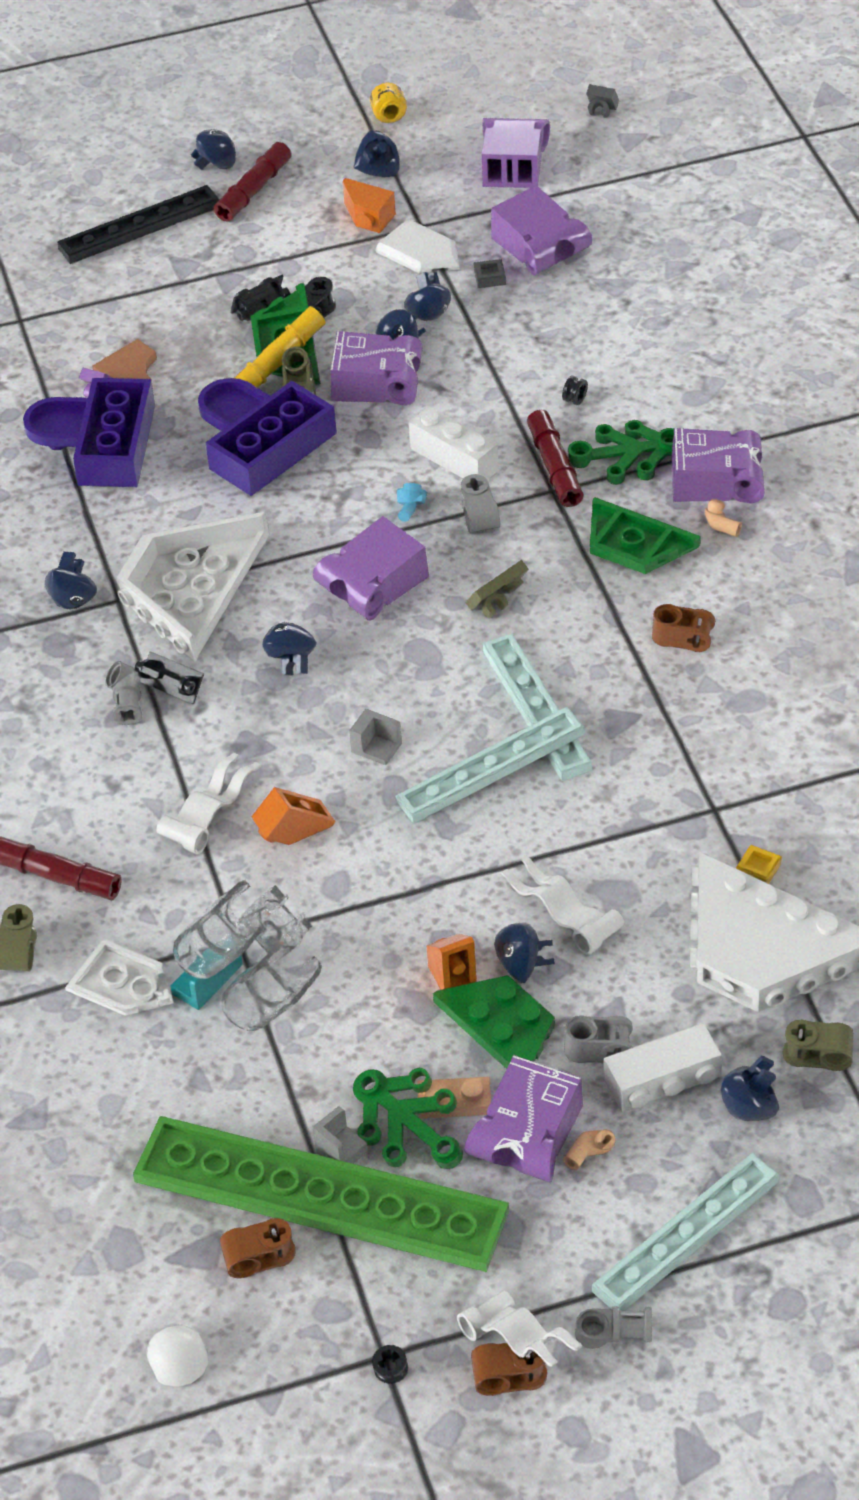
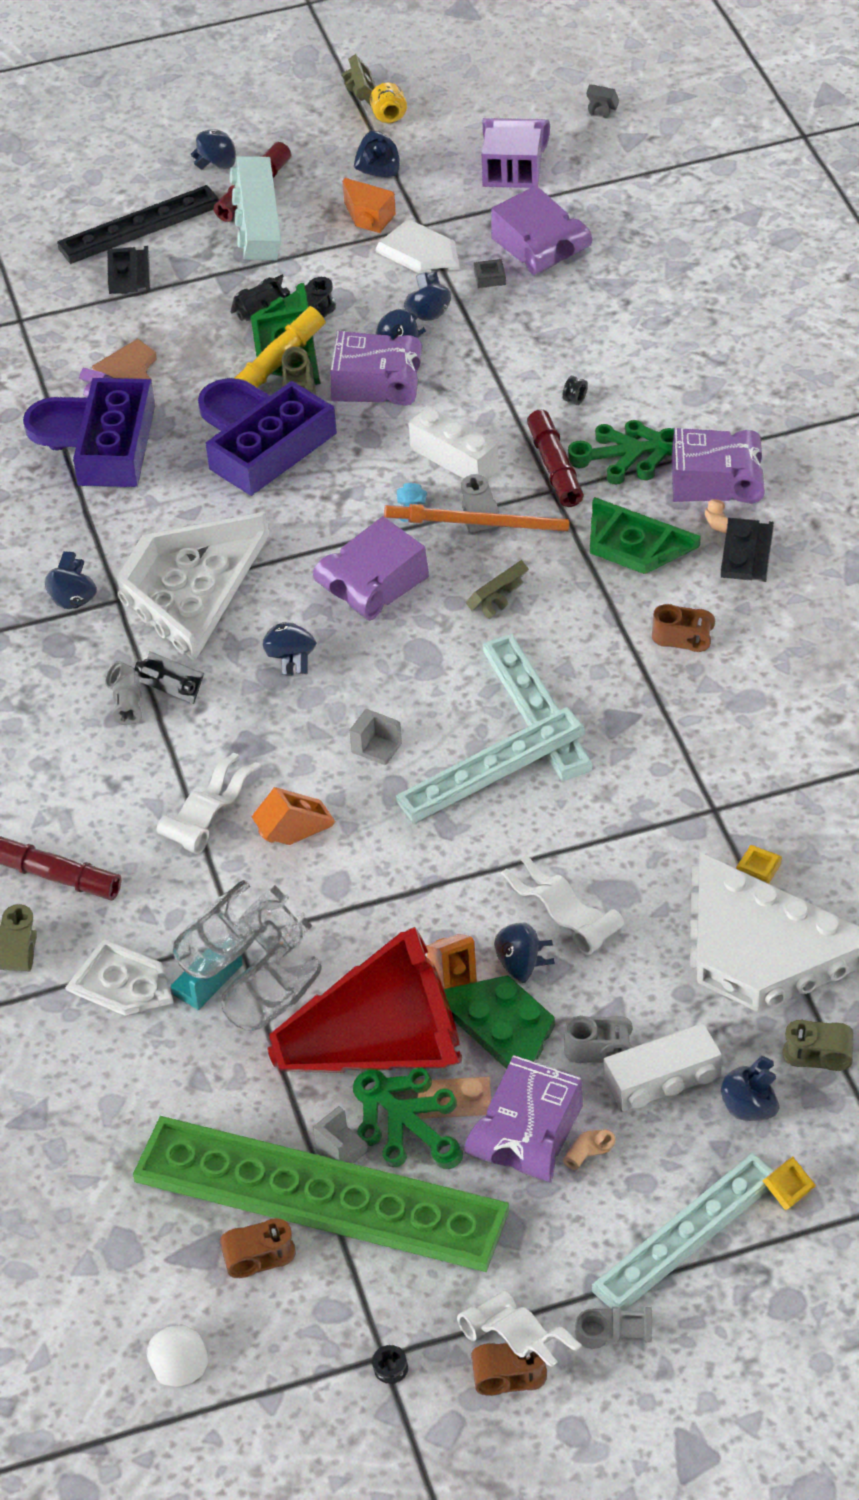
none -> black plate [107,246,151,294]
none -> light aqua brick [230,156,281,260]
none -> red cone [267,927,462,1073]
none -> olive plate [342,54,376,106]
none -> orange bar [384,504,569,532]
none -> black plate [721,517,774,582]
none -> yellow tile [762,1156,816,1210]

